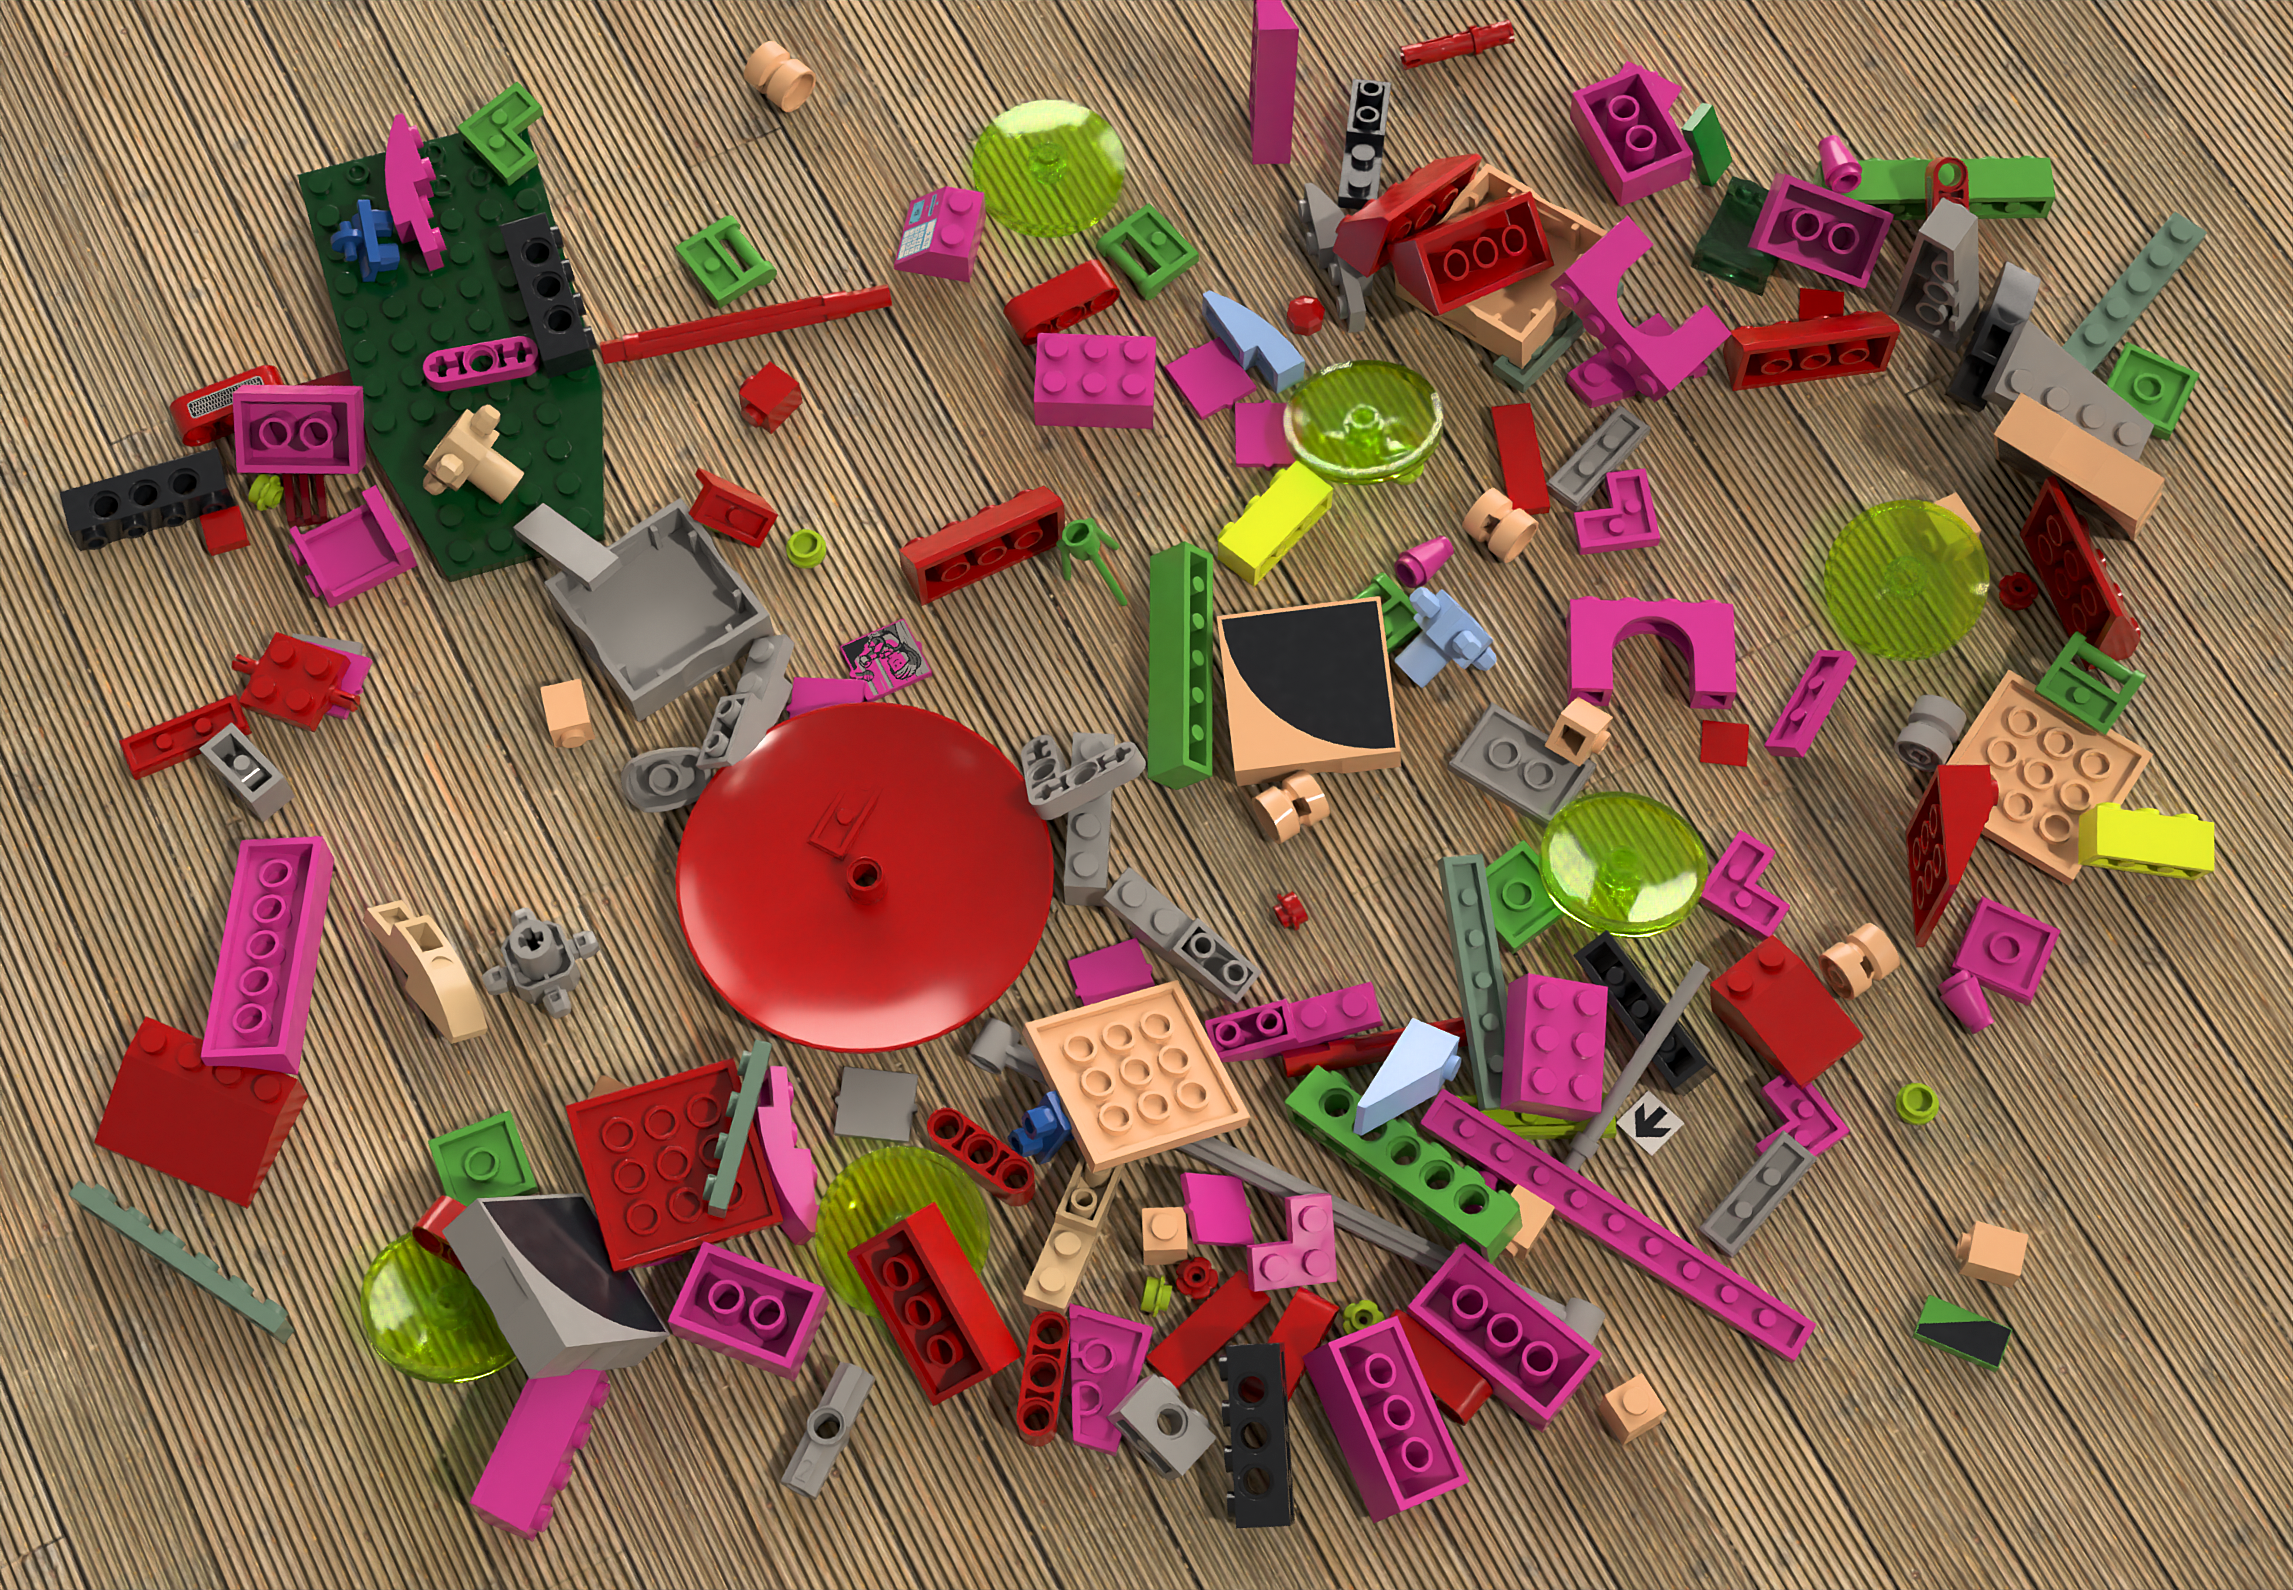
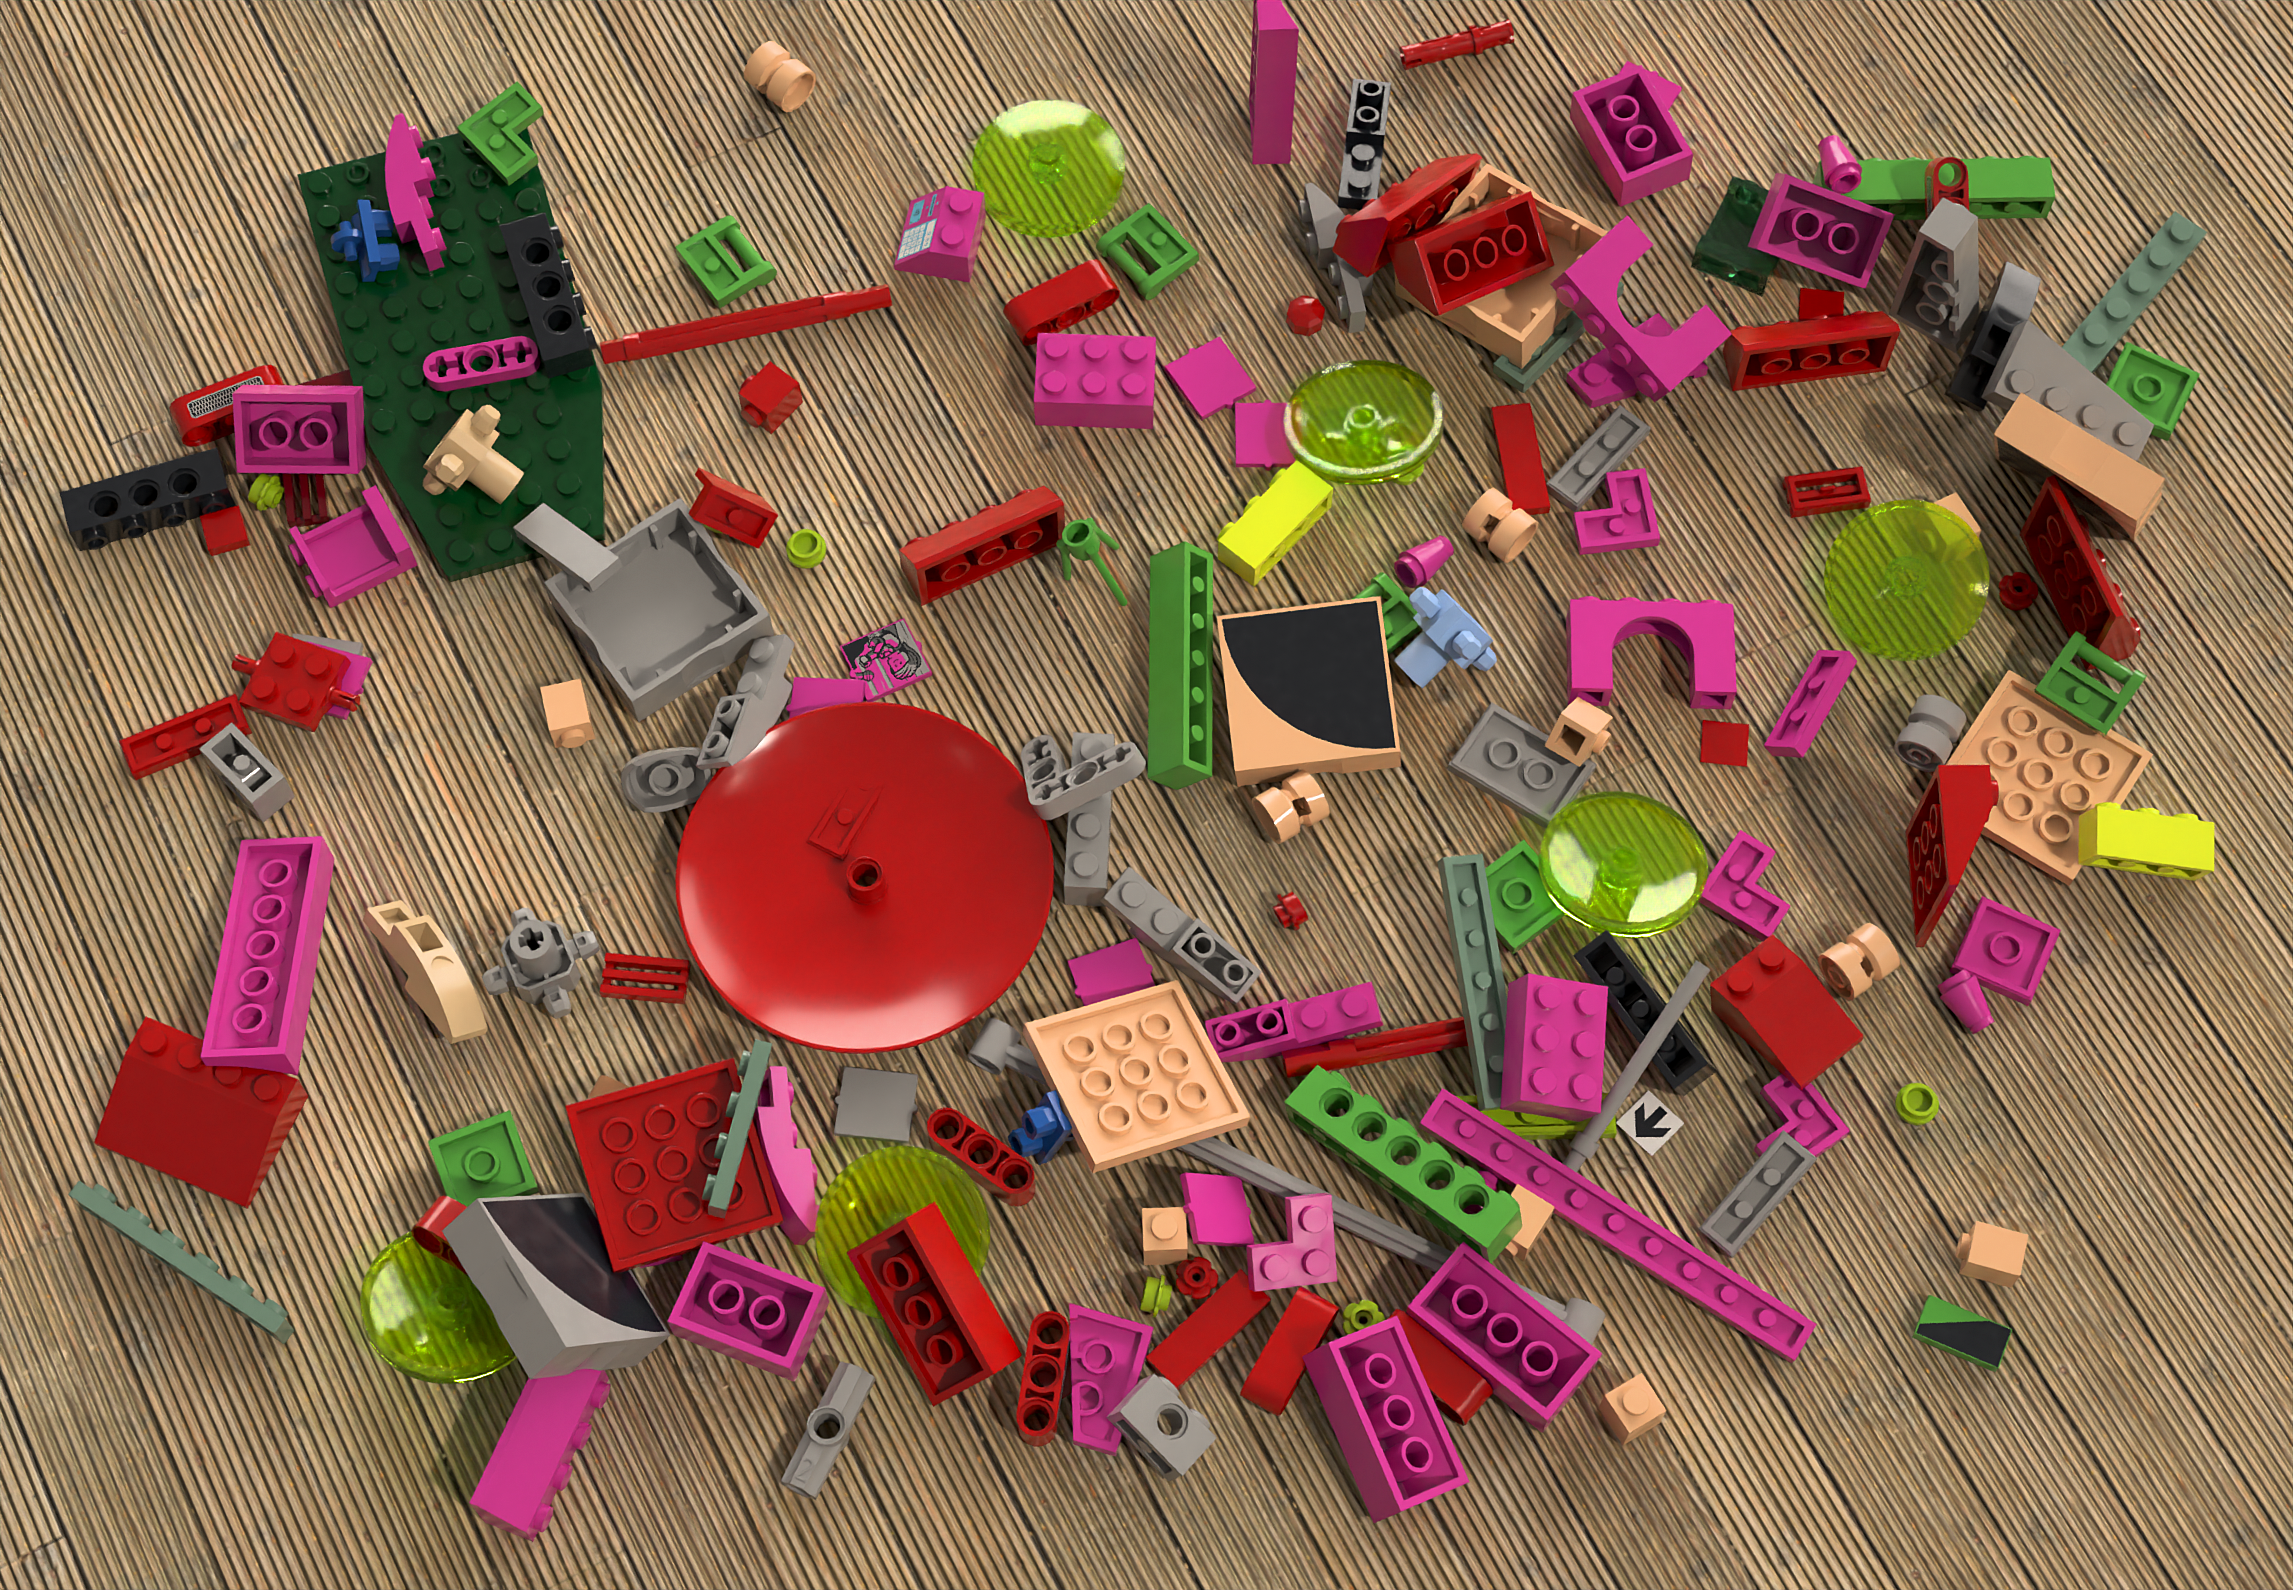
tan slope [1023,1154,1125,1316] -> none
light blue slope [1202,290,1305,394] -> none
black brick [1219,1342,1295,1529] -> none
slope [1353,1018,1462,1136] -> none
green tile [1681,103,1733,187] -> none
none -> red tile [599,953,691,1004]
none -> red tile [1782,466,1871,518]

